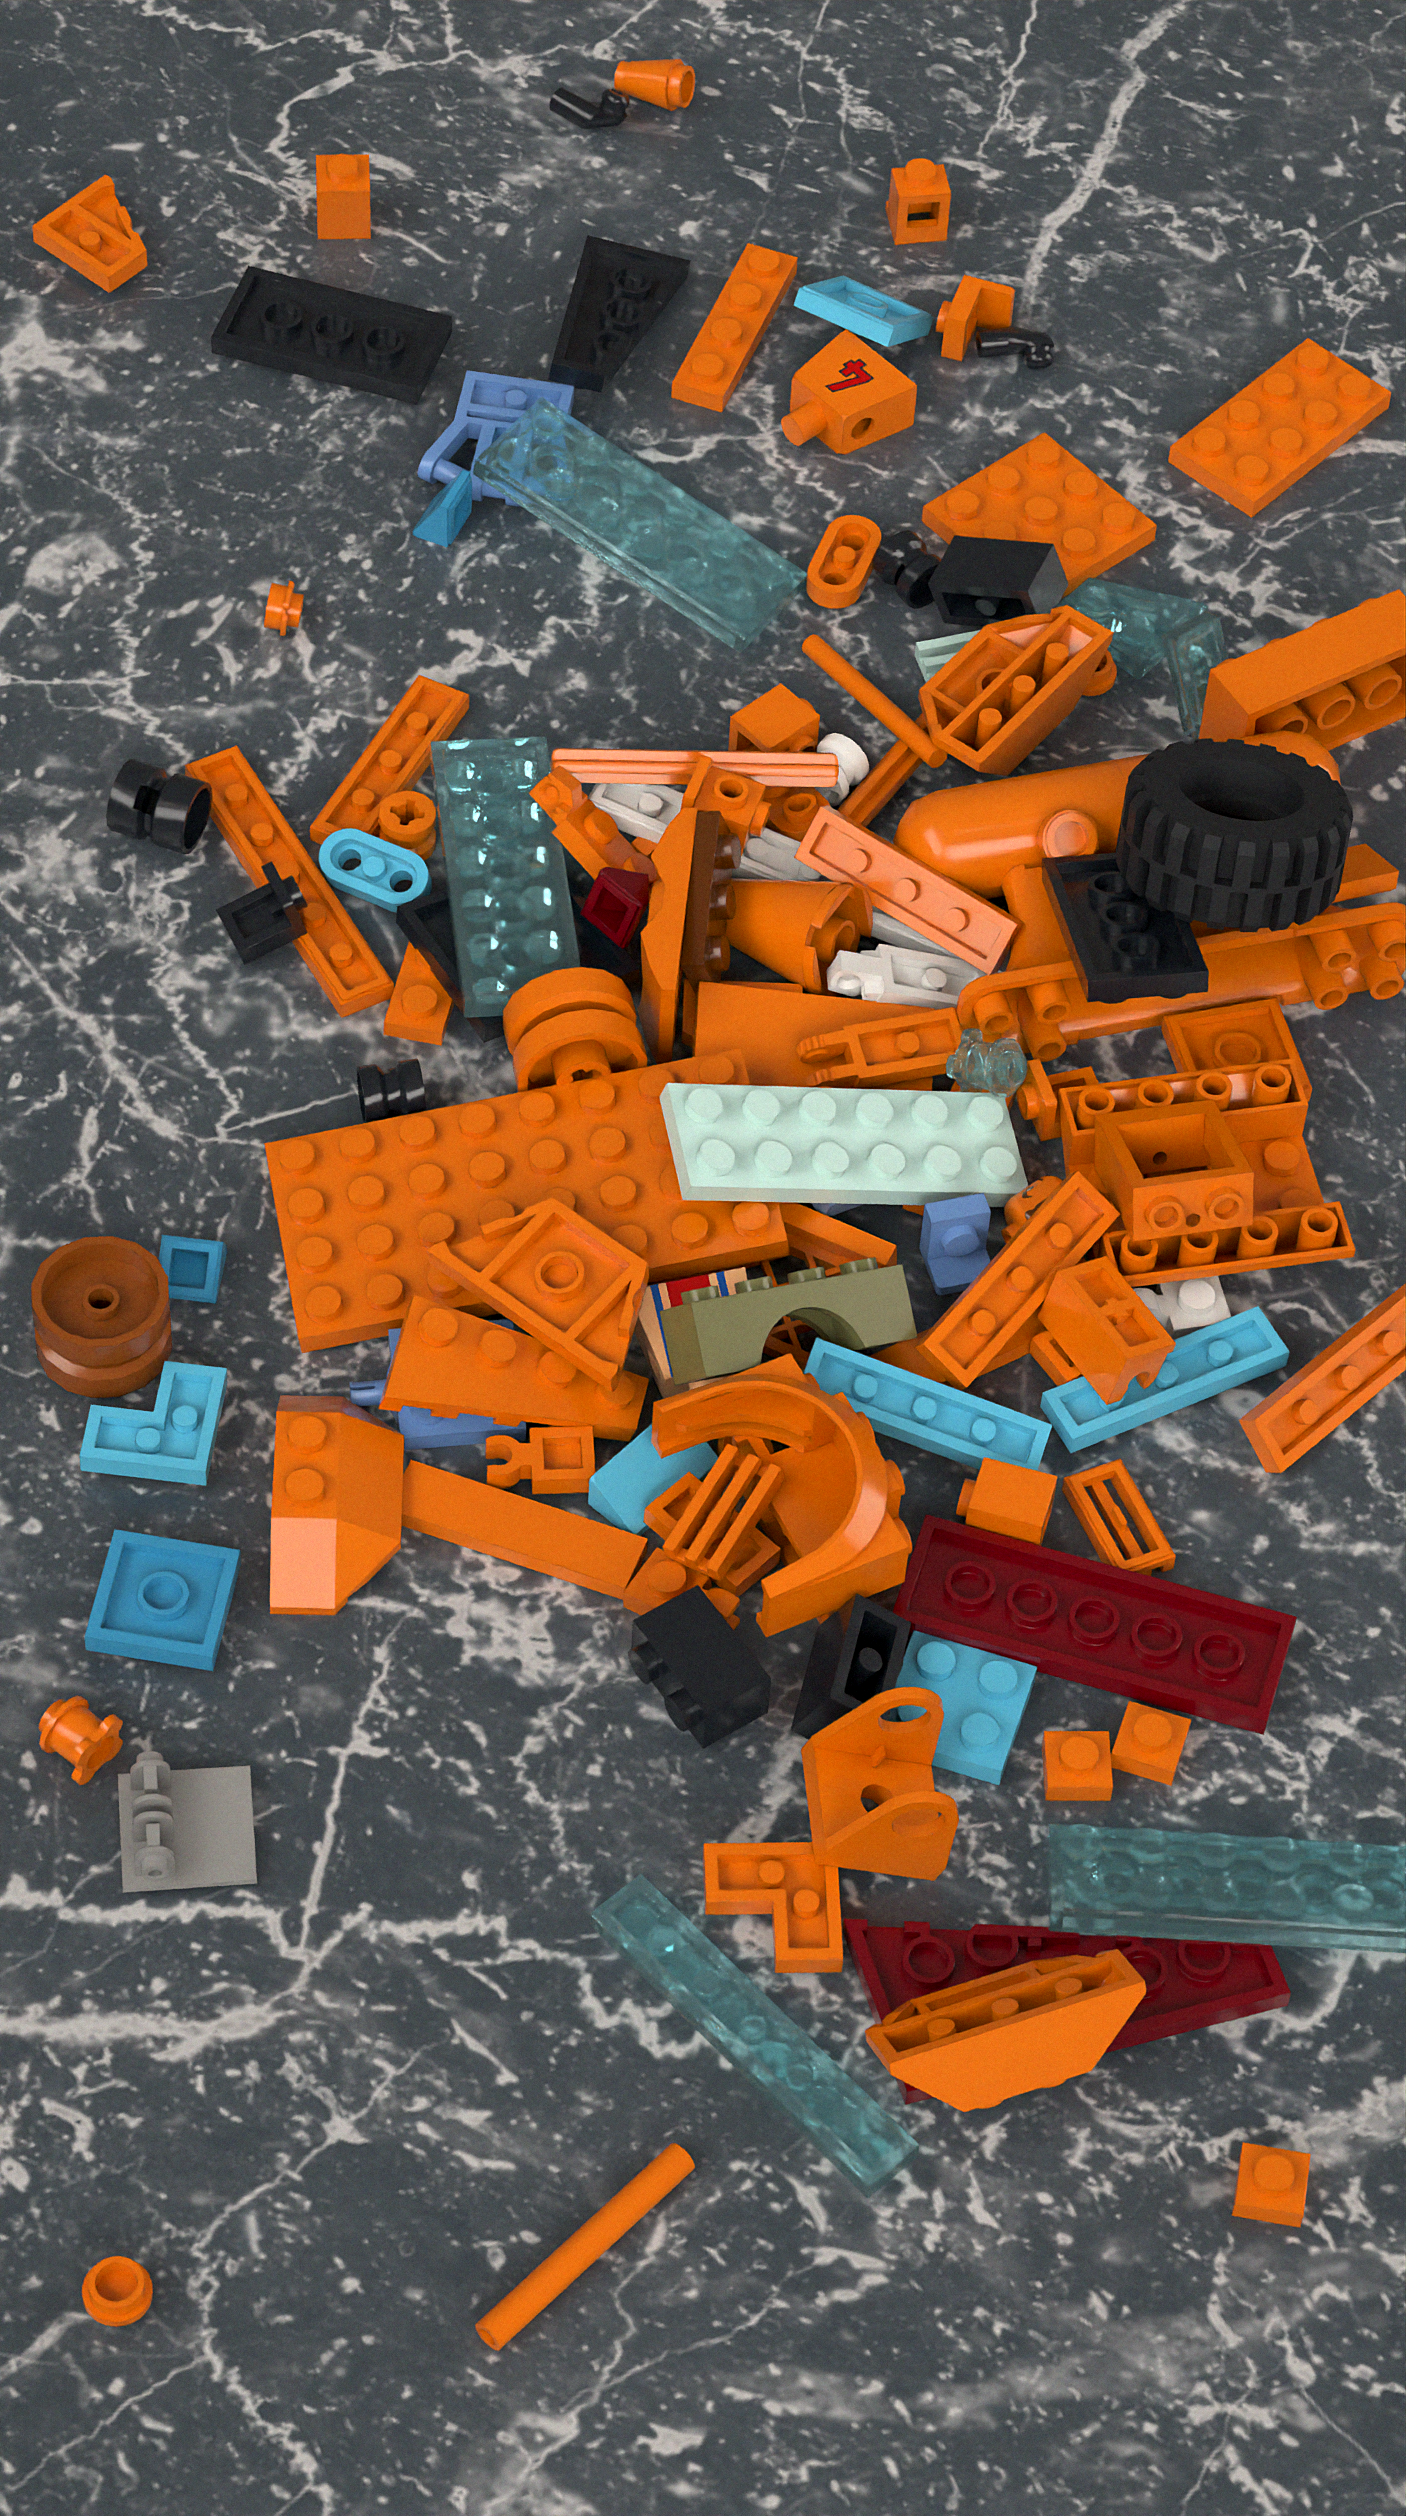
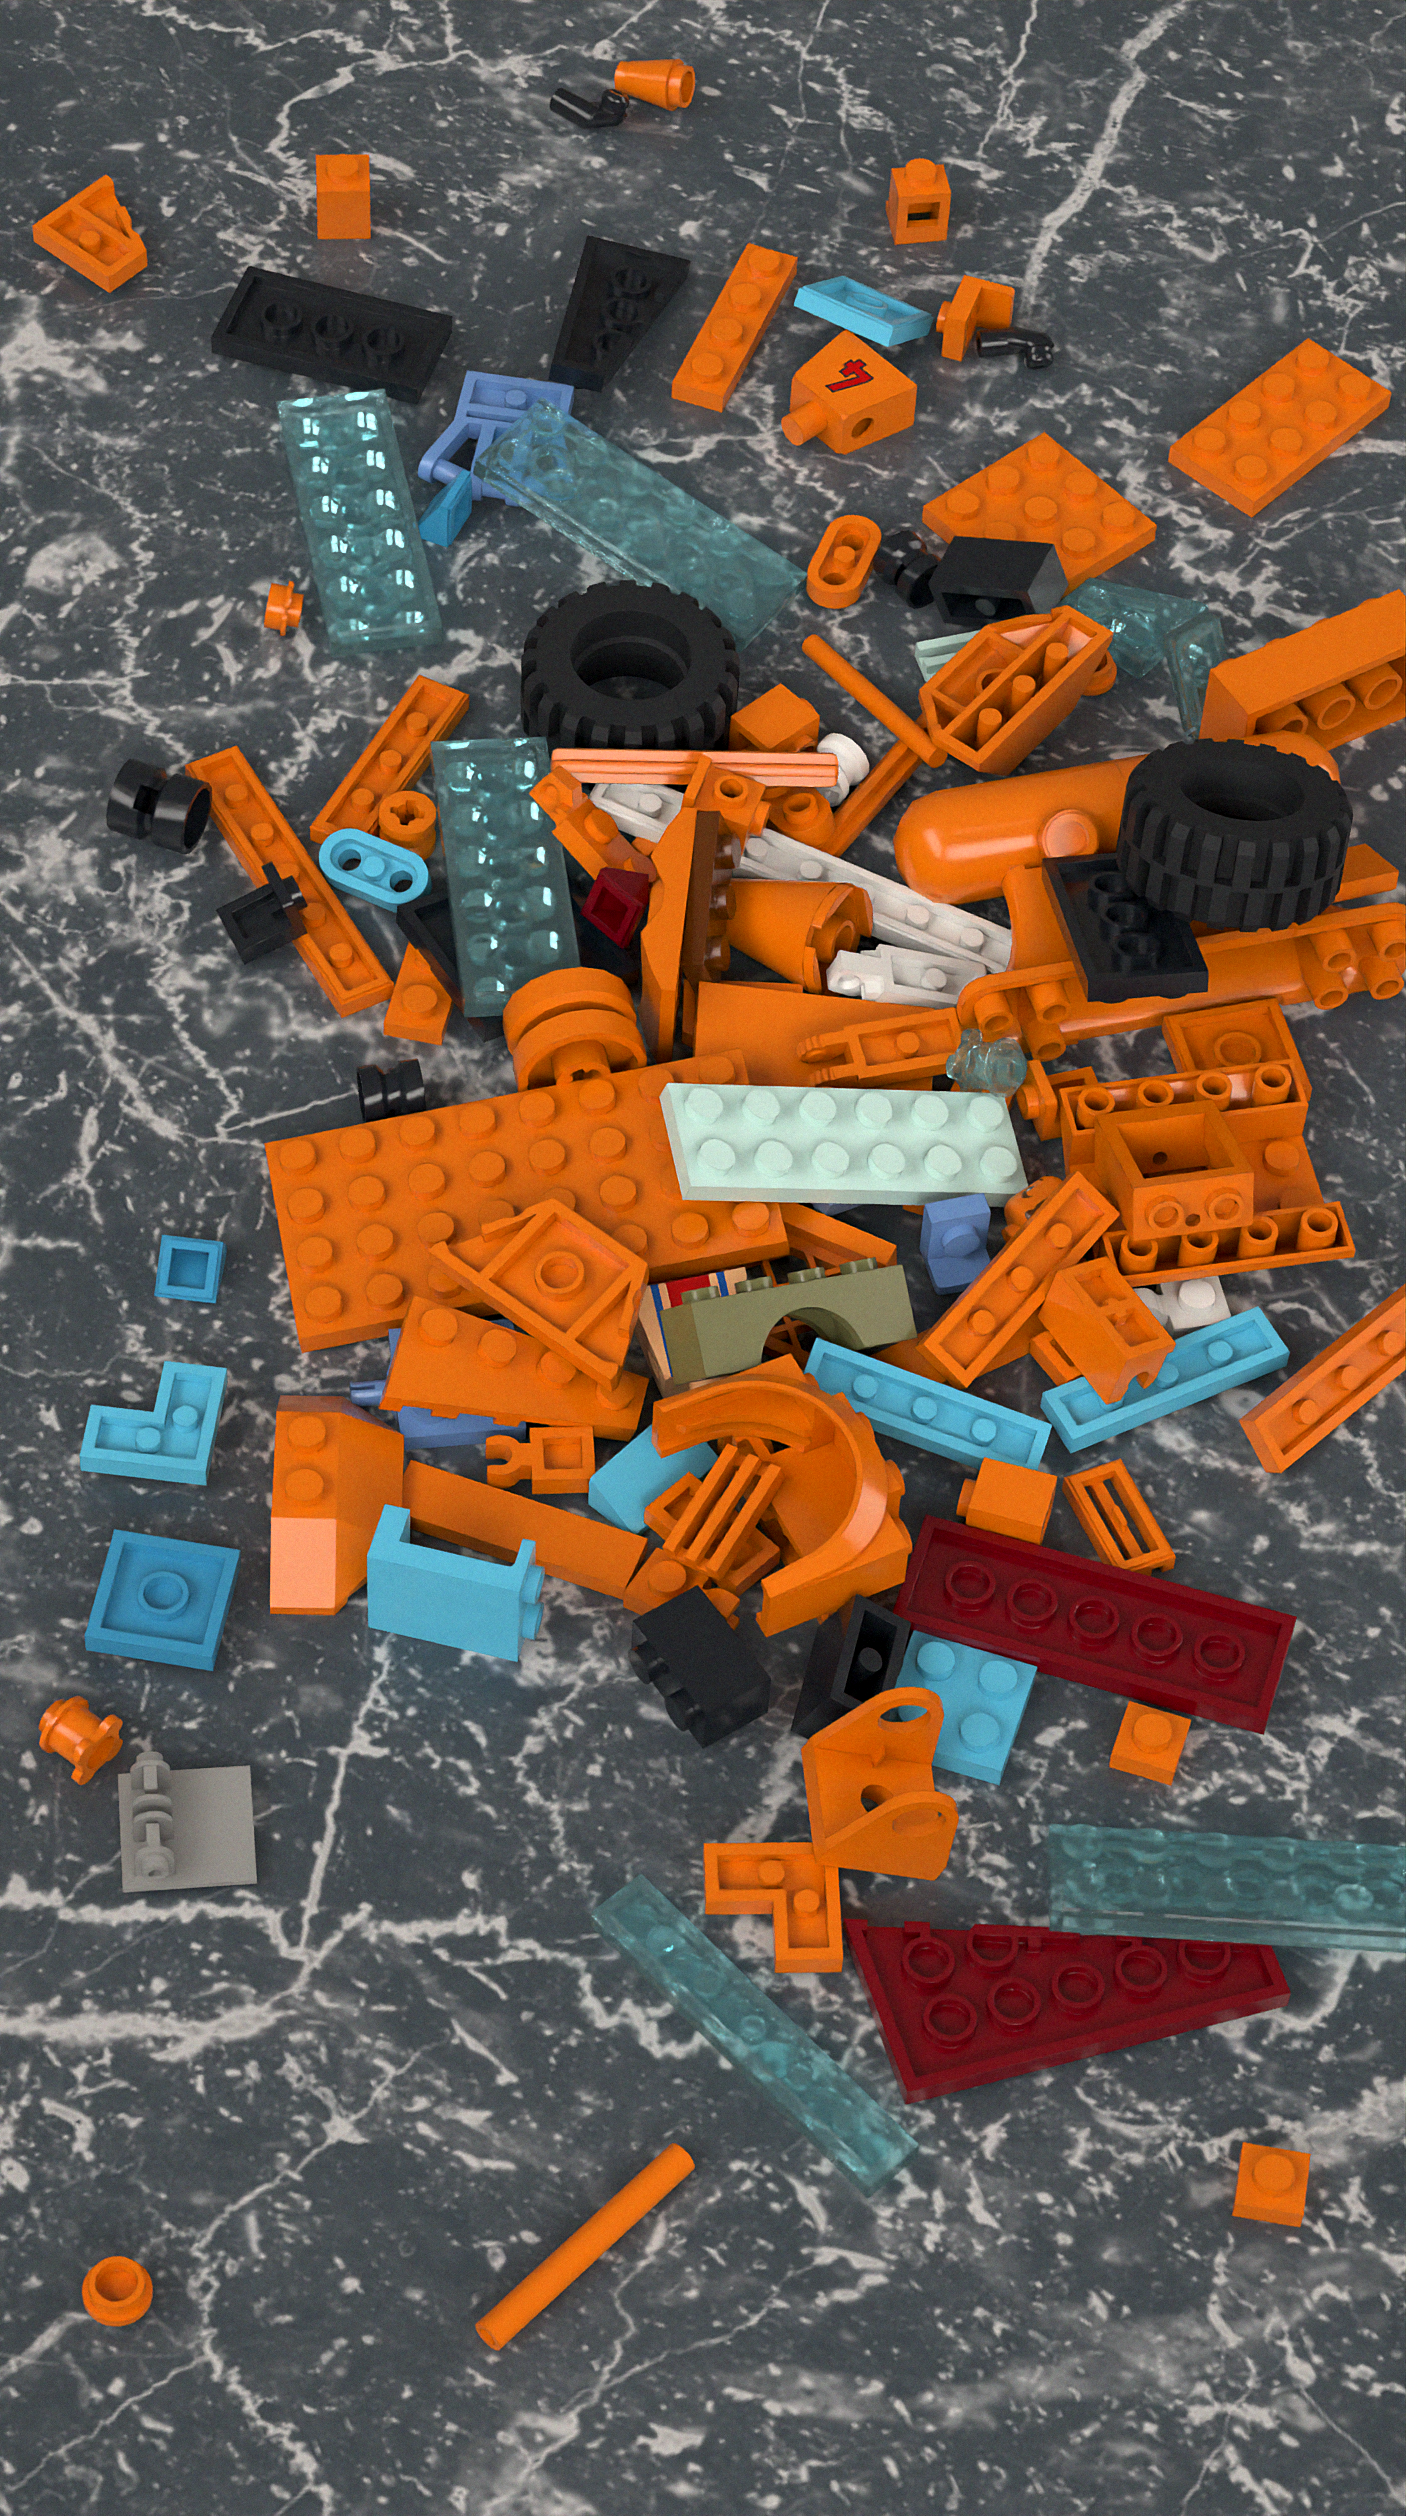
dark orange wheel [31,1236,172,1398] -> none
orange plate [794,805,1024,975] -> none
orange wedge [865,1949,1146,2112] -> none
orange plate [1042,1731,1113,1801] -> none
none -> clear light blue plate [276,389,443,657]
none -> medium azure panel [367,1504,545,1662]
none -> black tyre [521,580,740,791]

